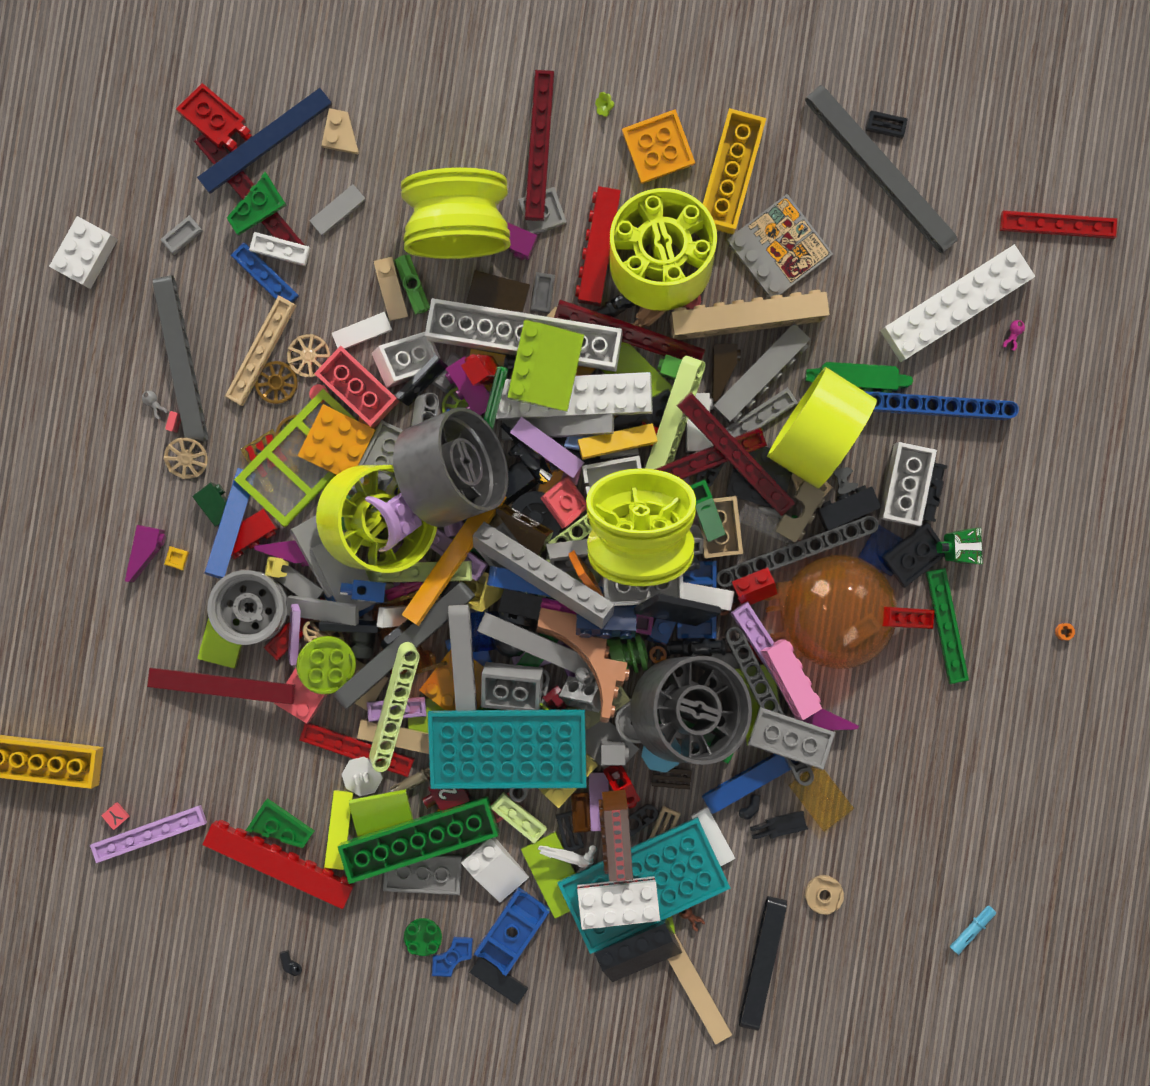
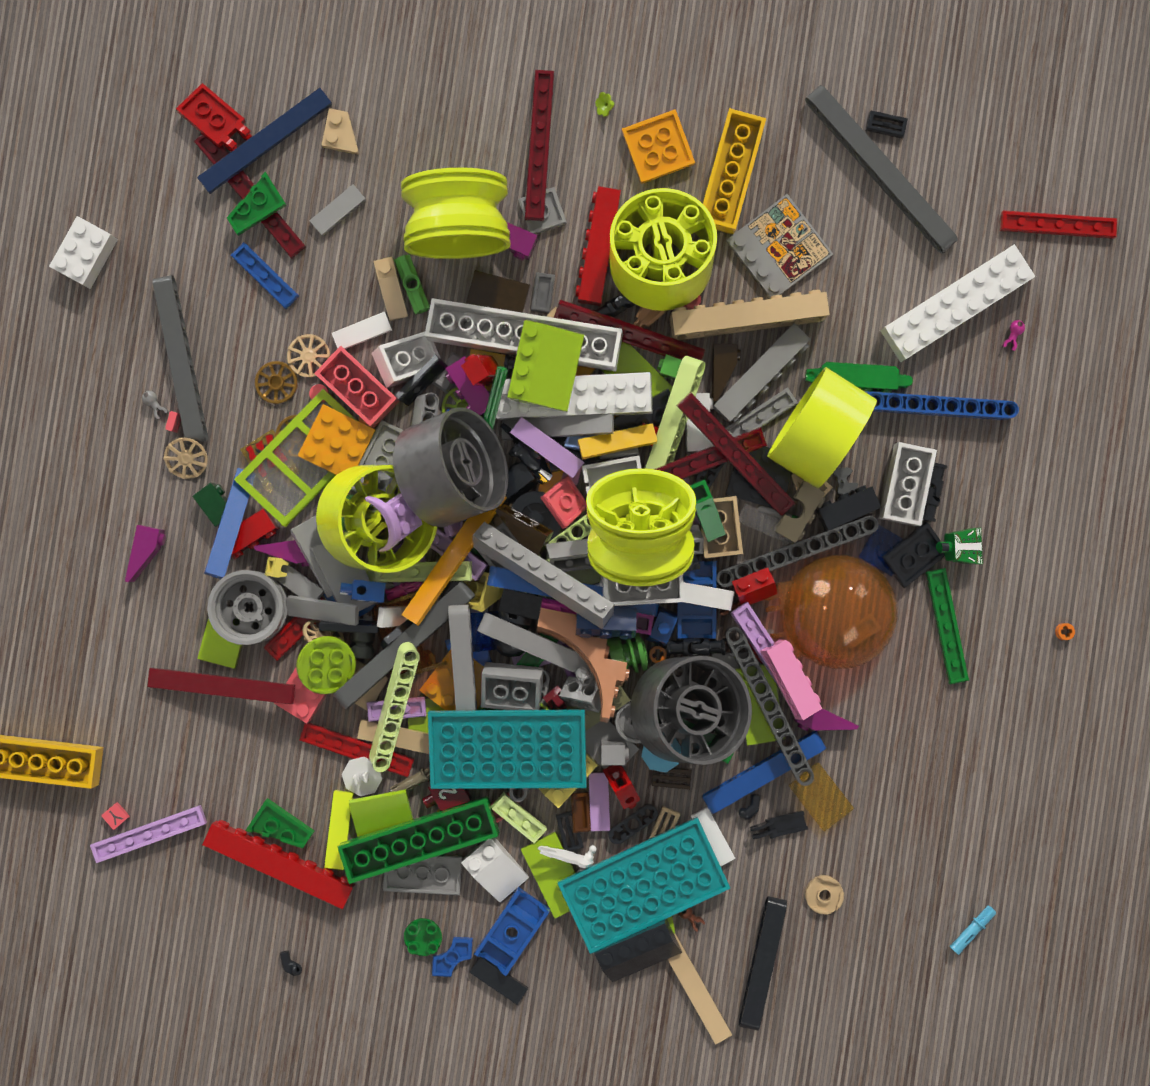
light grey tile [160,215,203,255] -> none
yellow tile [164,546,189,570] -> none
tan tile [225,295,297,406] -> none
white tile [249,232,311,266] -> none
lavender tile [288,604,301,665] -> none
orange tile [568,550,604,597] -> none
white brick [577,877,660,930] -> none
reddish brown brick [598,790,633,882] -> none
black tile [634,594,721,626] -> none
light grey tile [748,707,835,770] -> none
red tile [882,606,934,629] -> none

